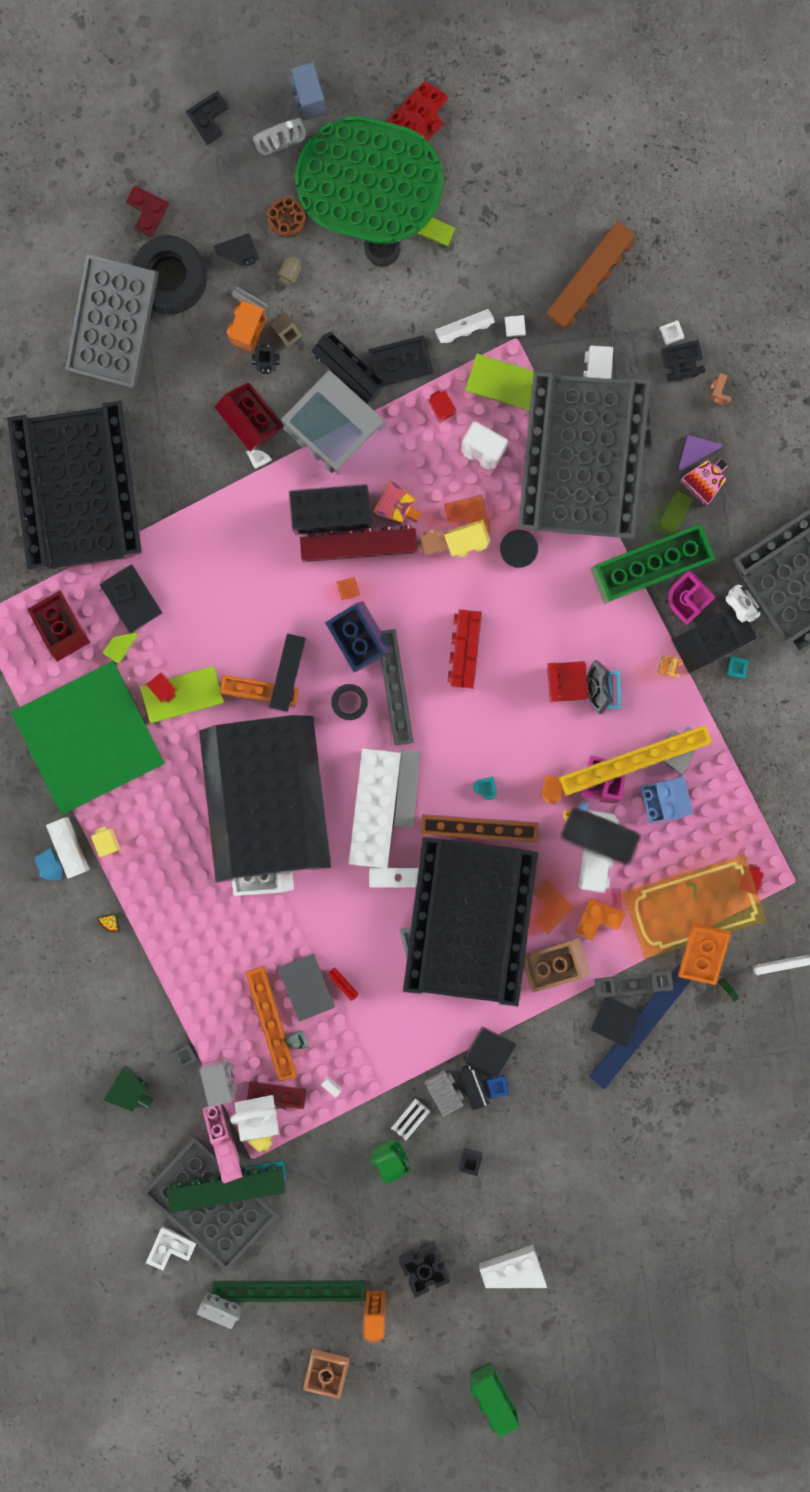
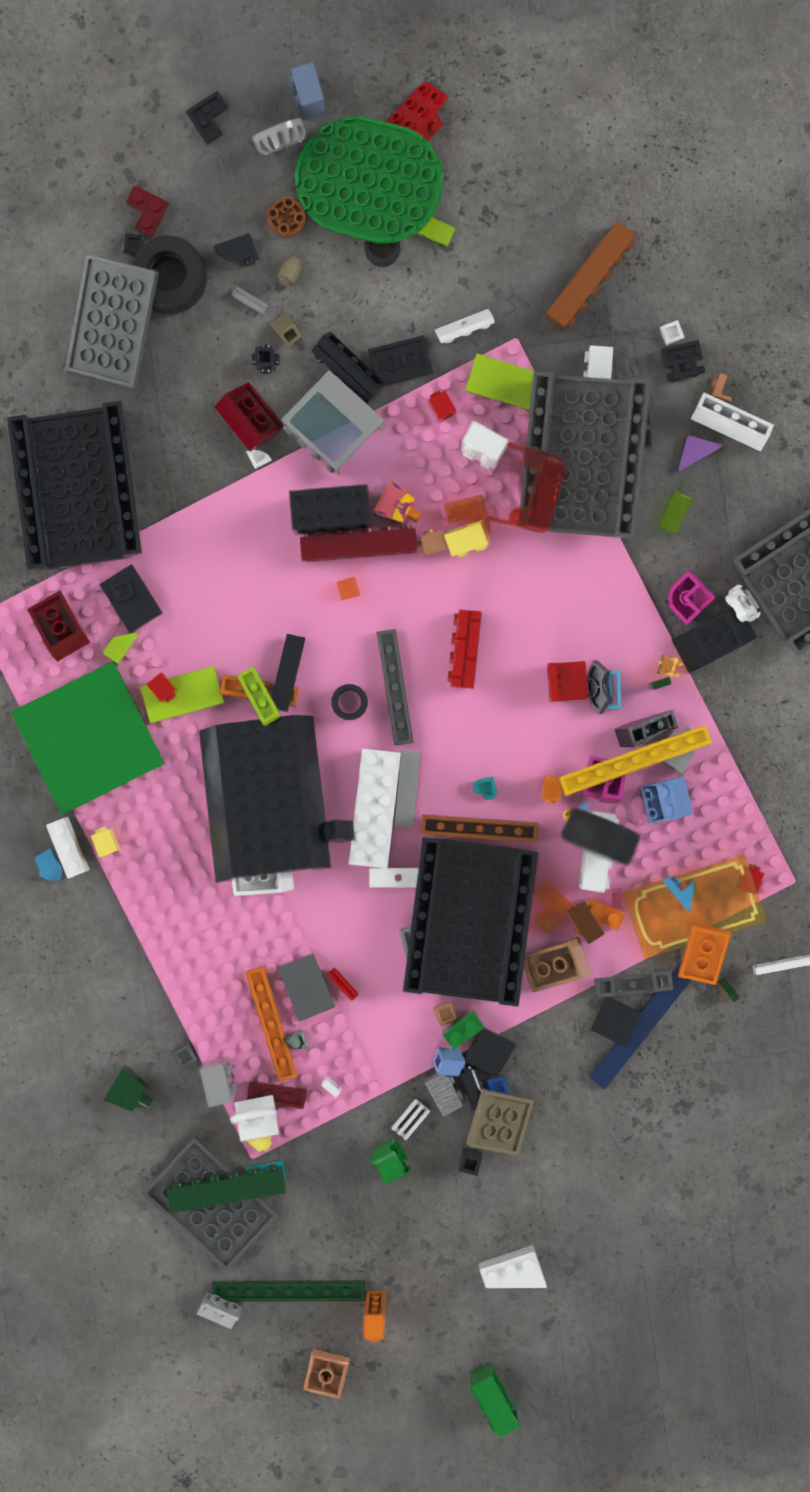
tile [97,913,120,933] -> none
white plate [146,1226,196,1270] -> none
bright pink slope [202,1105,242,1184] -> none
orange brick [226,300,267,353] -> none
dark blue brick [325,601,392,673] -> none
black brick [399,1241,450,1298] -> none
black tile [500,530,538,568] -> none
white tile [505,315,526,338] -> none
green brick [590,524,715,604] -> none
torso [680,459,728,507] -> none
teal tile [726,656,749,679] -> none
none -> black tile [123,233,145,255]
none -> lime plate [237,666,281,726]
none -> black brick [323,820,354,843]
none -> nougat tile [433,1001,458,1026]
none -> medium blue brick [433,1047,465,1076]
none -> green brick [442,1009,485,1050]
none -> dark tan plate [466,1088,534,1156]
none -> clear red windscreen [488,442,566,534]
none -> reddish brown tile [567,901,604,945]
none -> black slope [615,710,678,748]
none -> dark green tile [649,677,672,690]
none -> dark azure slope [663,875,694,911]
none -> white brick [691,393,774,451]

